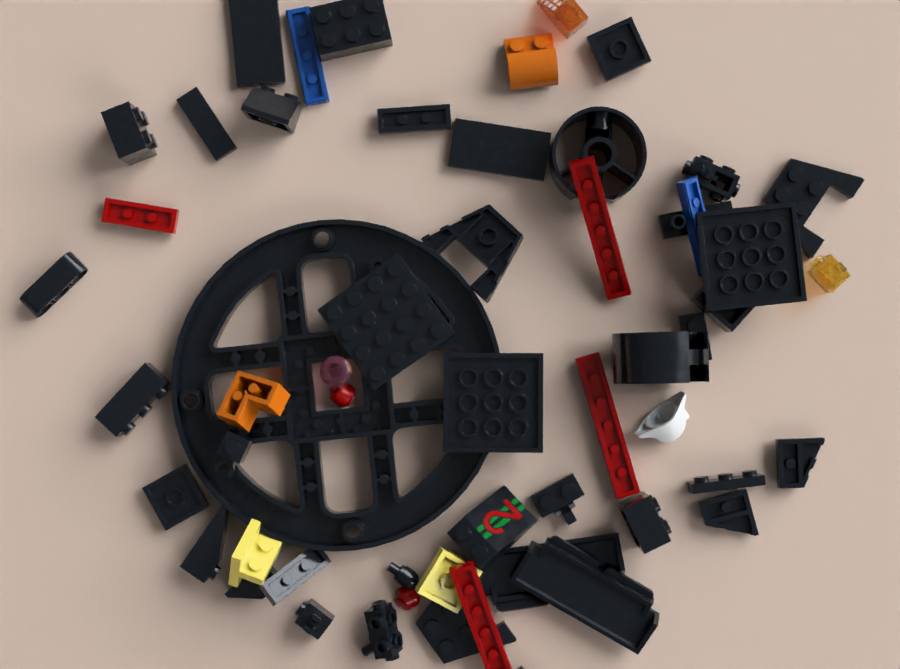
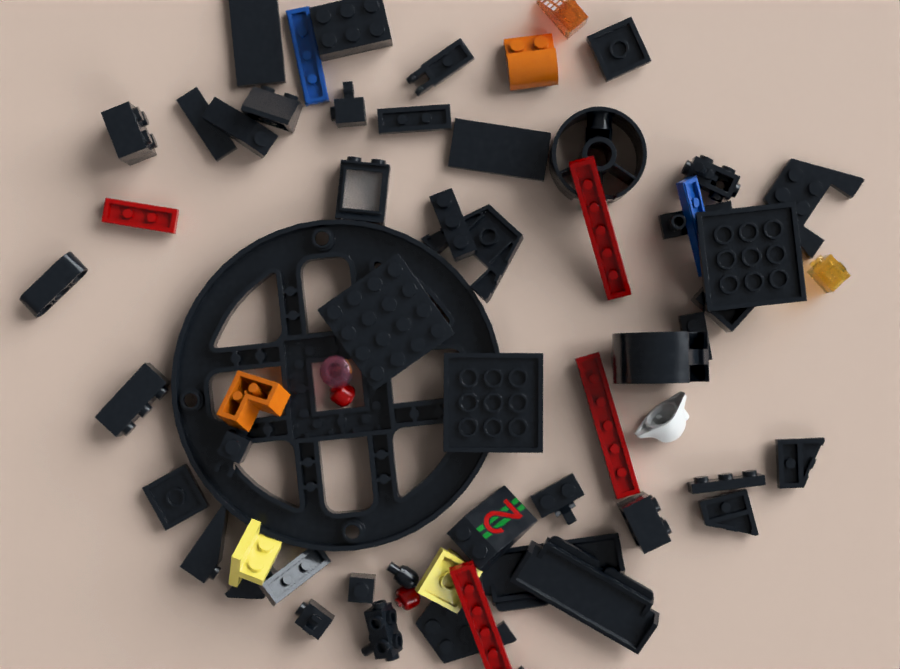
none -> black slope [201,97,278,159]
none -> black brick [330,81,367,128]
none -> window [335,156,391,225]
none -> black brick [348,572,376,604]
none -> black hinge [406,38,474,96]
none -> black plate [429,188,478,262]

